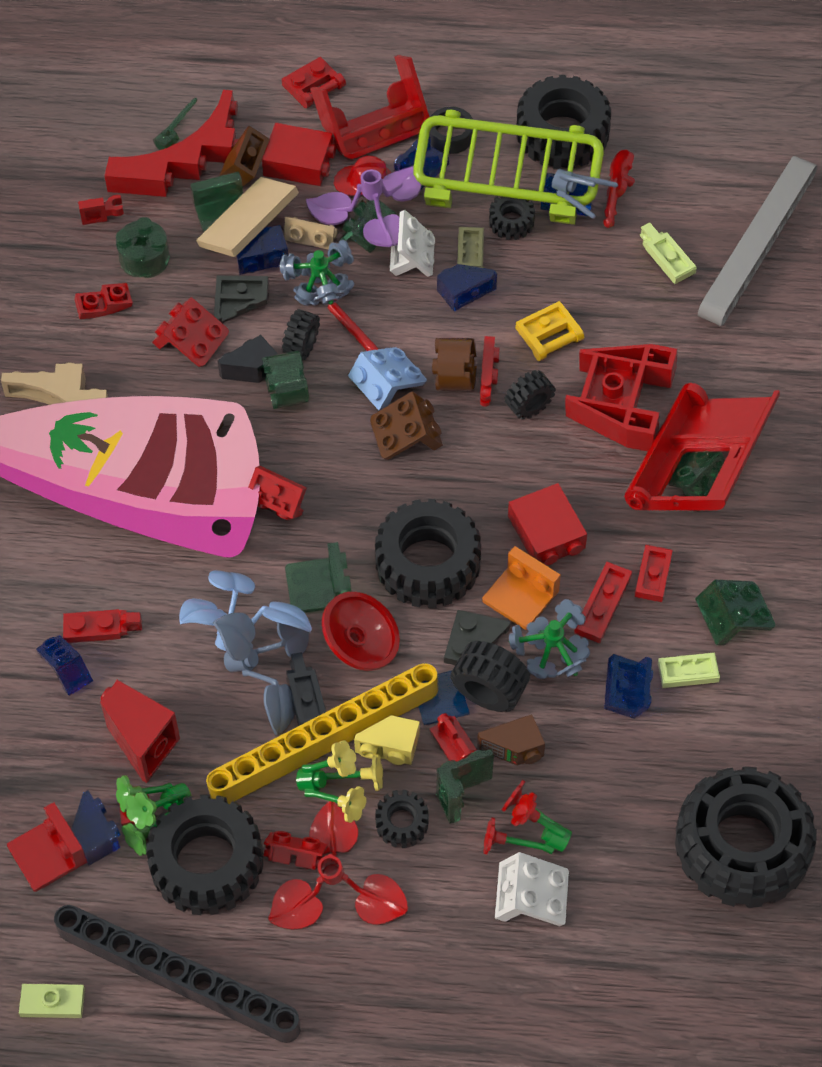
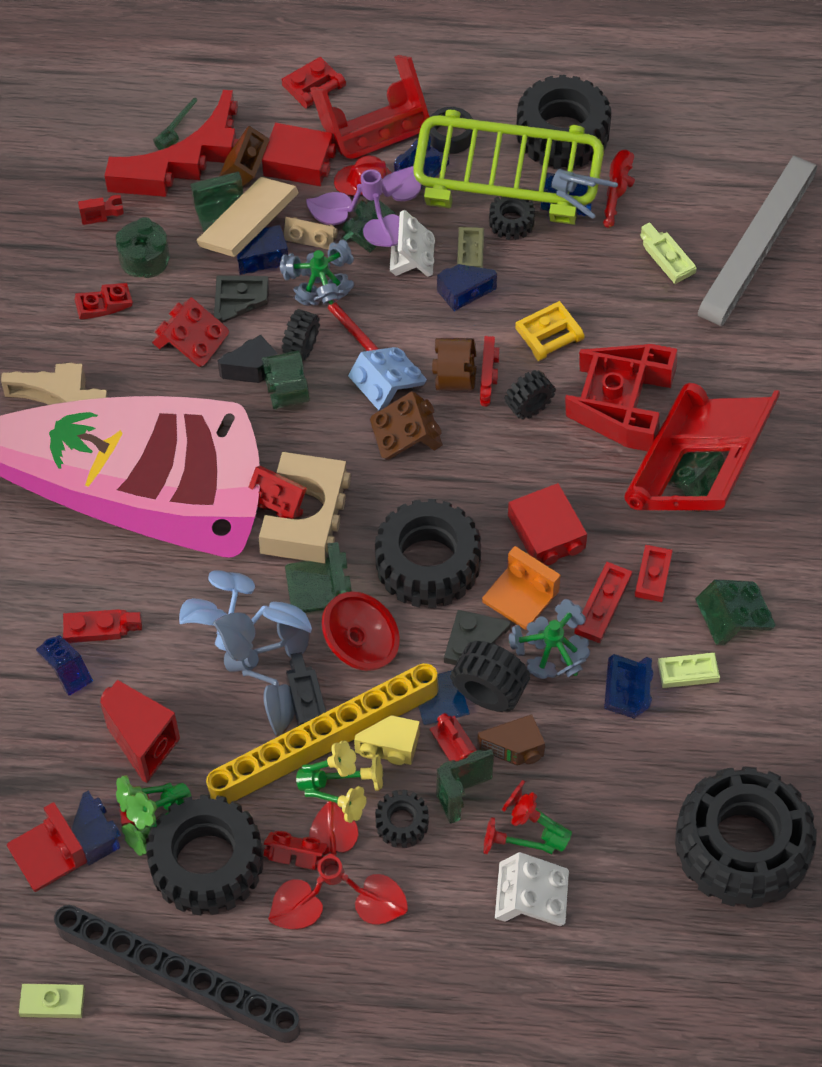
none -> tan arch [259,452,351,563]

